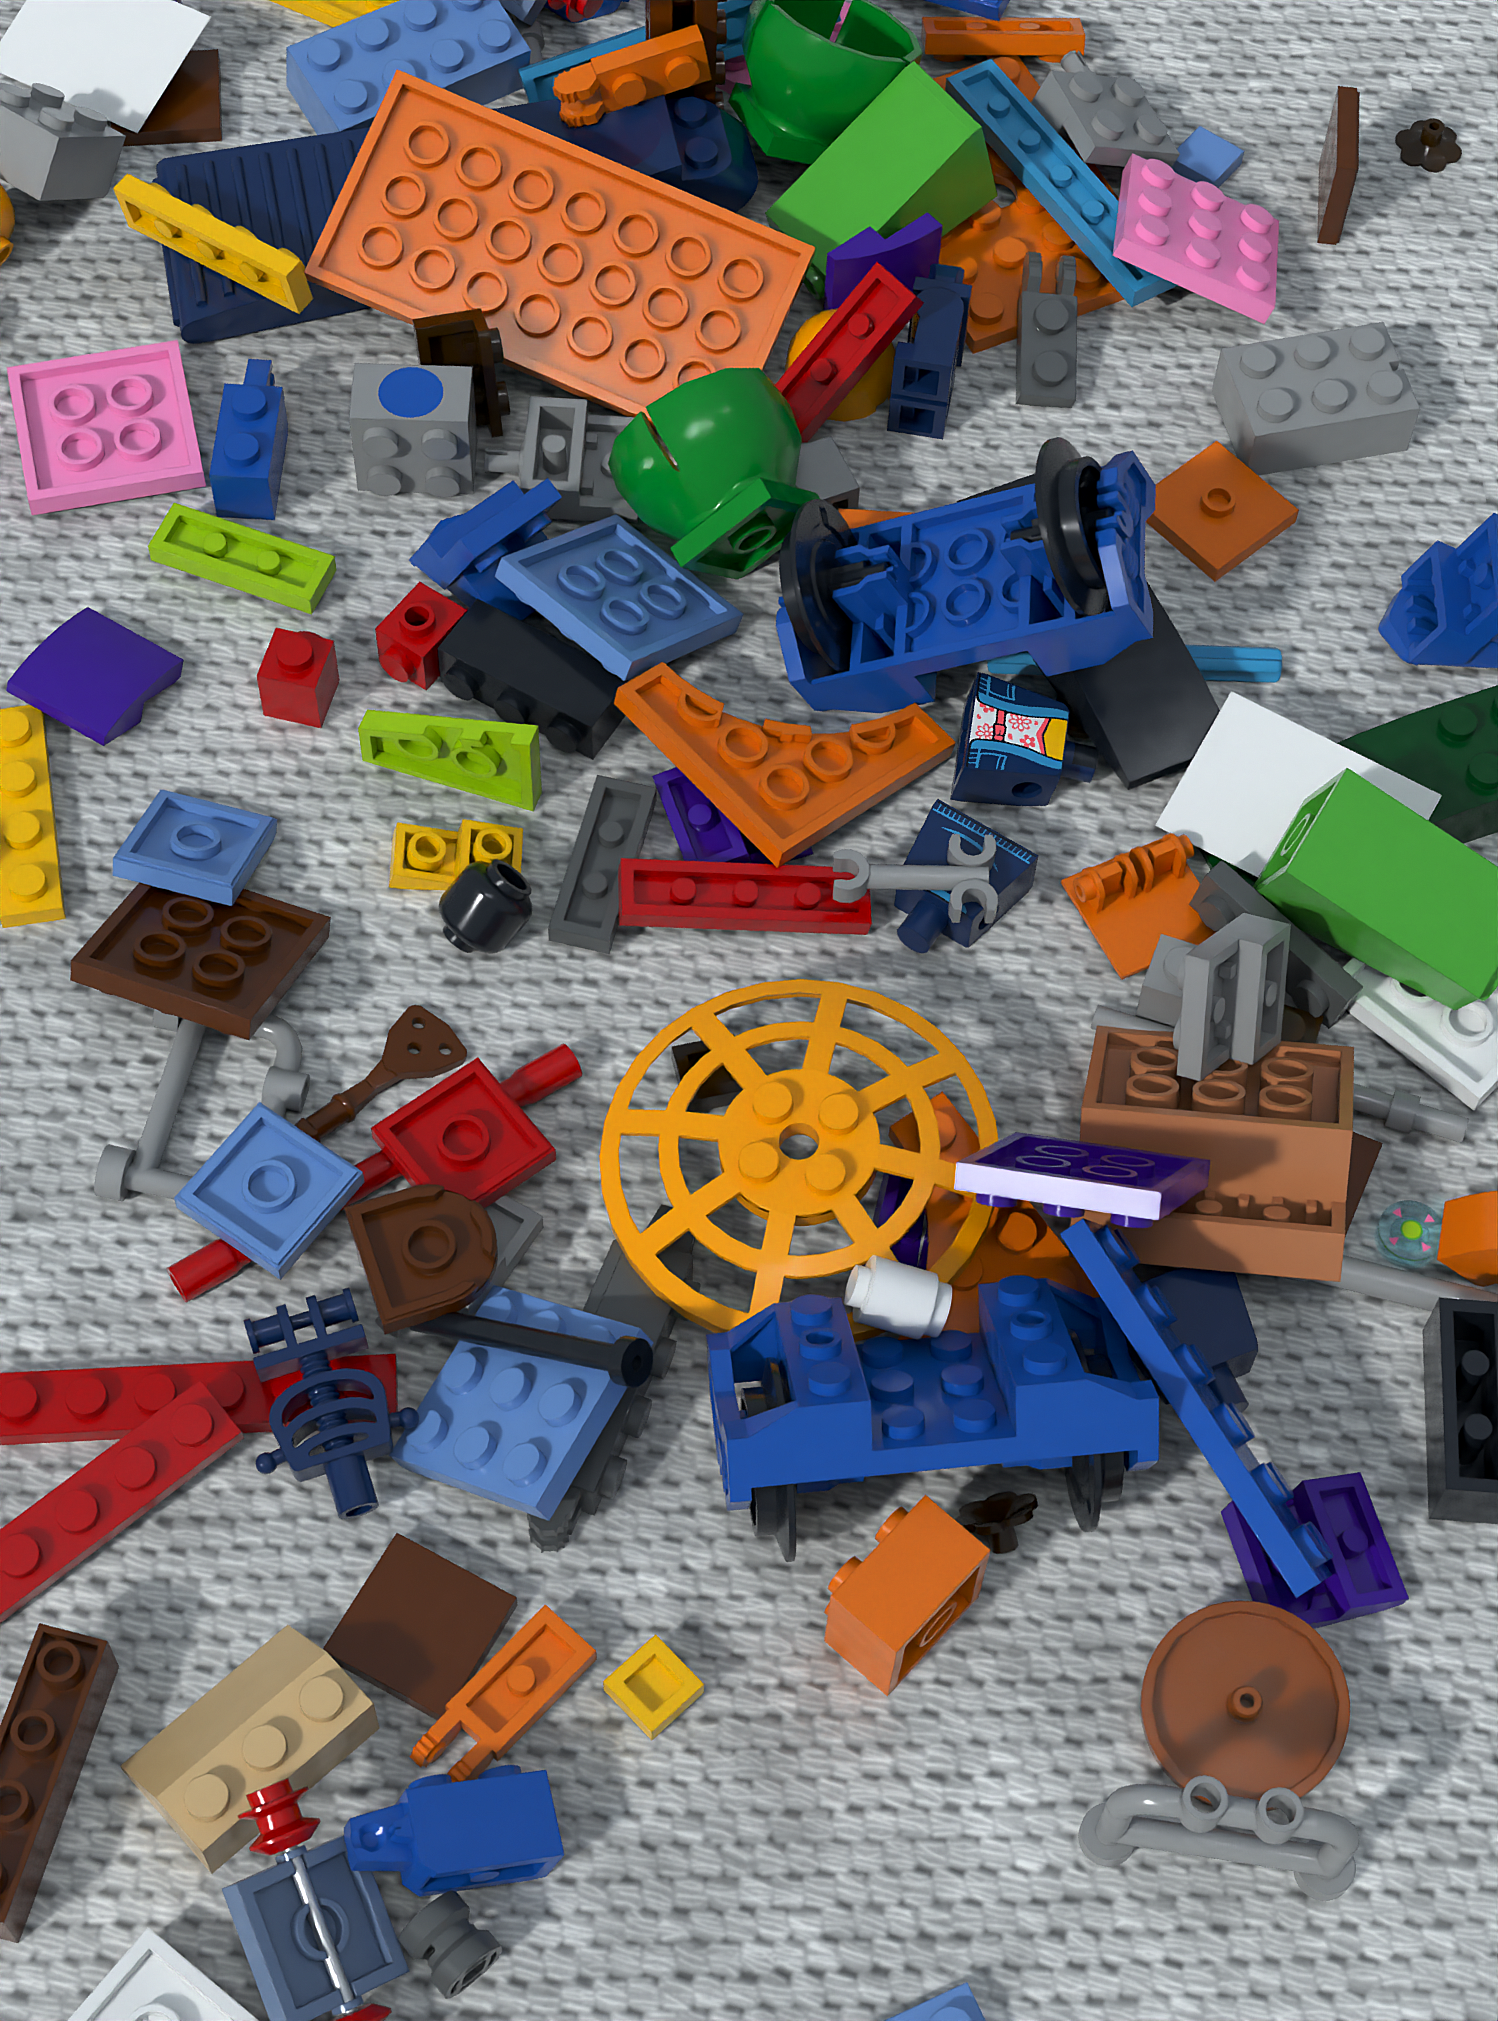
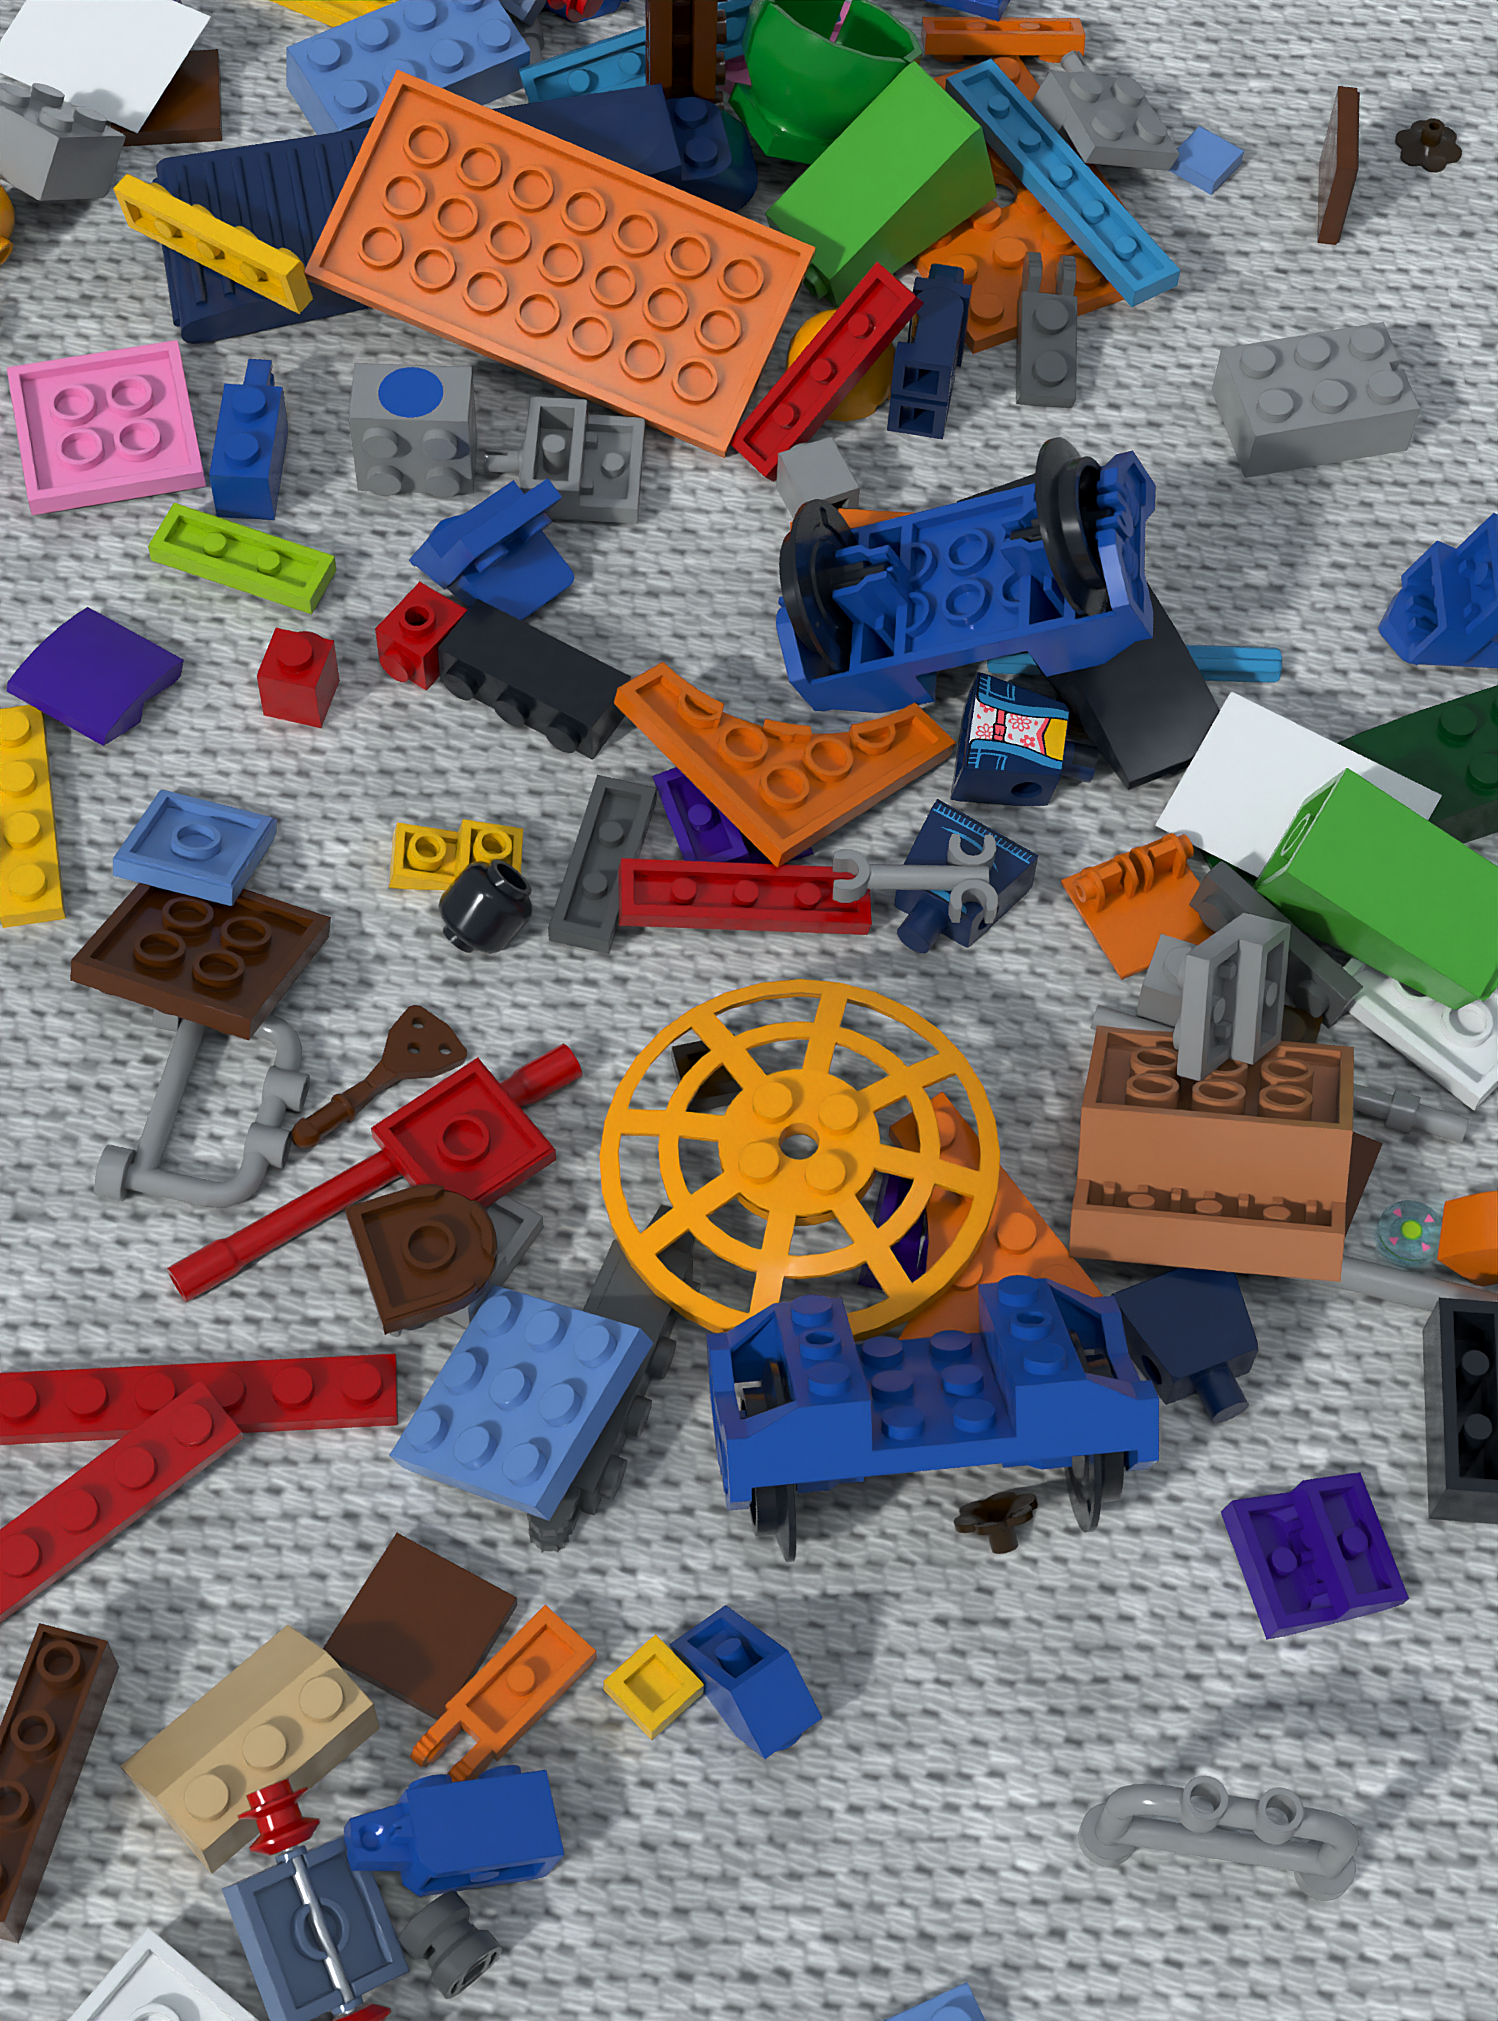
medium blue tile [174,1102,364,1280] -> none
dark blue torso [243,1287,419,1519] -> none
lime wing [358,709,542,812] -> none
black bar [409,1312,653,1388] -> none
dark brown bracket [412,308,510,438] -> none
medium blue plate [495,514,743,681] -> none
orange hinge [552,24,712,129] -> none
green plate [608,368,820,580] -> none
dark purple slope [823,212,943,311] -> none
orange brick [824,1495,991,1696] -> none
white brick [844,1255,952,1340] -> none
dark purple plate [954,1132,1210,1228] -> none
blue plate [1060,1218,1334,1598] -> none
bright pink plate [1113,153,1279,324] -> none
dark orange piece [1140,1600,1350,1812] -> none
orange plate [1146,441,1299,582] -> none
none -> blue slope [669,1605,822,1759]

